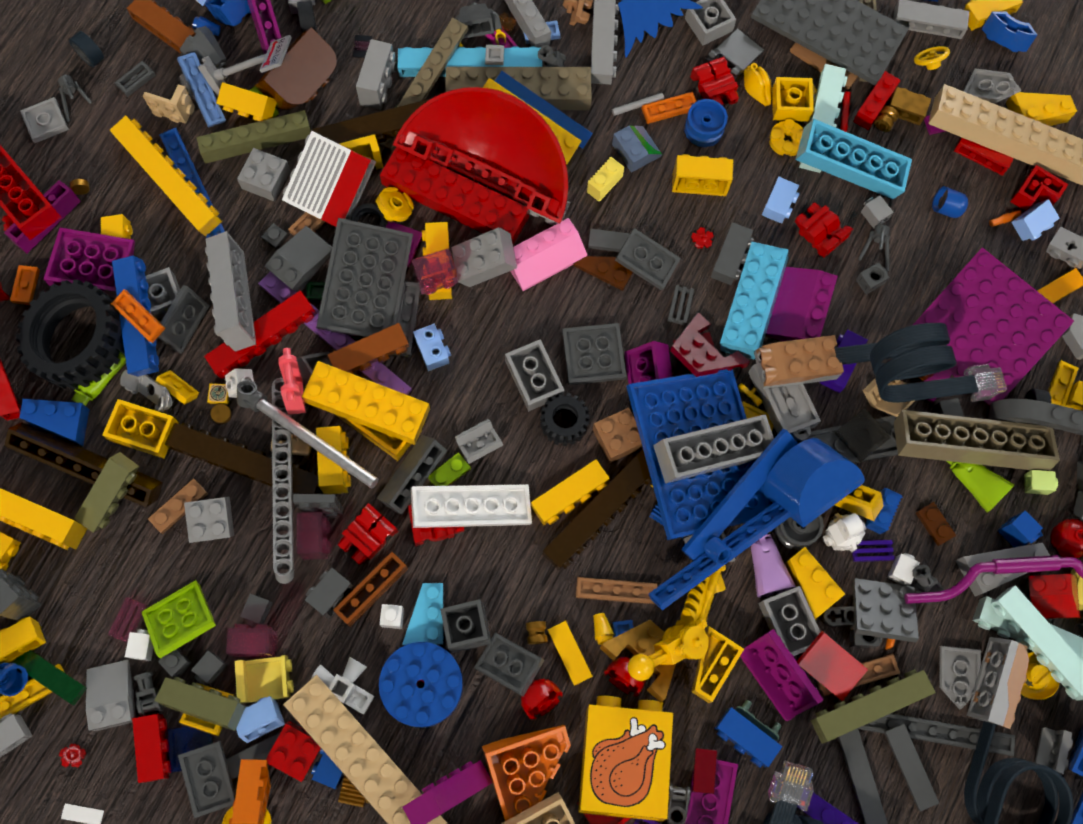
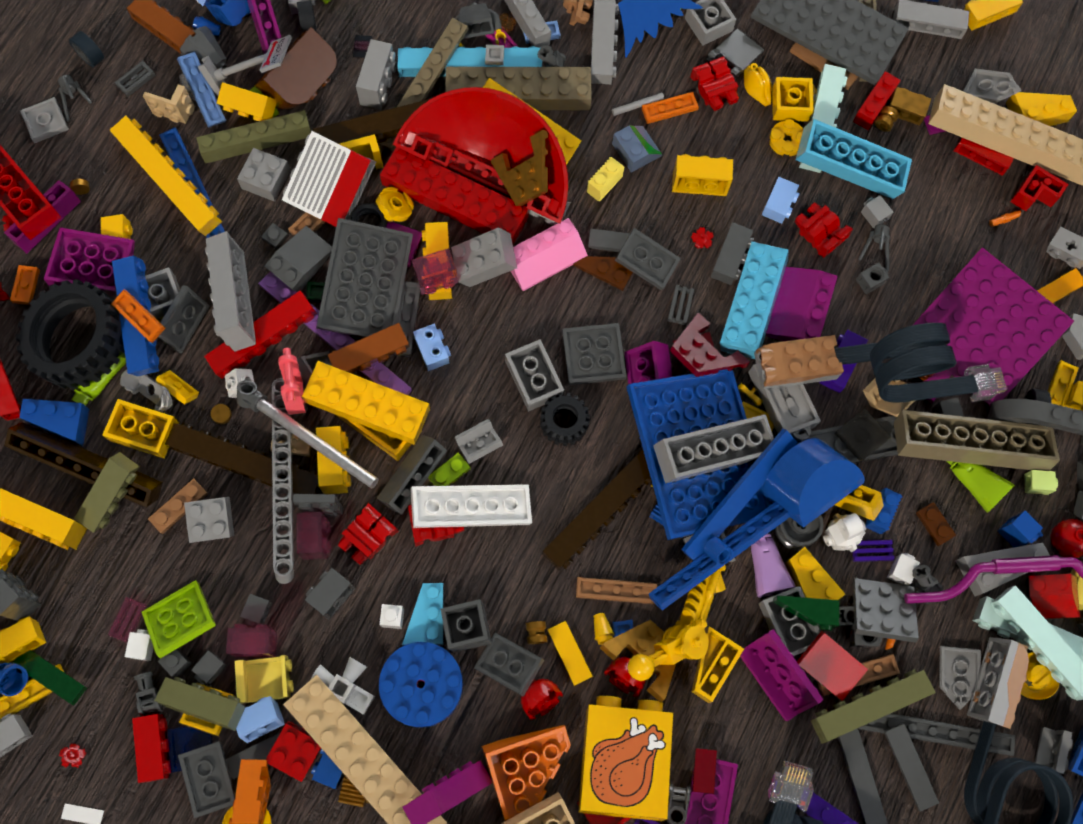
light grey slope [86,660,137,731] -> none
tile [207,383,229,405] -> none
dark orange brick [333,552,408,627] -> none
blue tile [495,71,593,149] -> none
yellow brick [531,459,610,525] -> none
medium nougat brick [592,408,643,463] -> none
blue wheel [684,99,728,147] -> none
blue brick [714,707,783,768] -> none
sand green piece [735,700,782,741] -> none
red bar [840,91,851,132] -> none
yellow piece [914,46,950,70] -> none
blue helmet [932,186,968,218] -> none
blue brick [982,11,1037,52] -> none
light blue brick [1011,199,1059,241] -> none
none -> pearl gold wing [491,130,548,206]
none -> dark green slope [773,595,839,631]

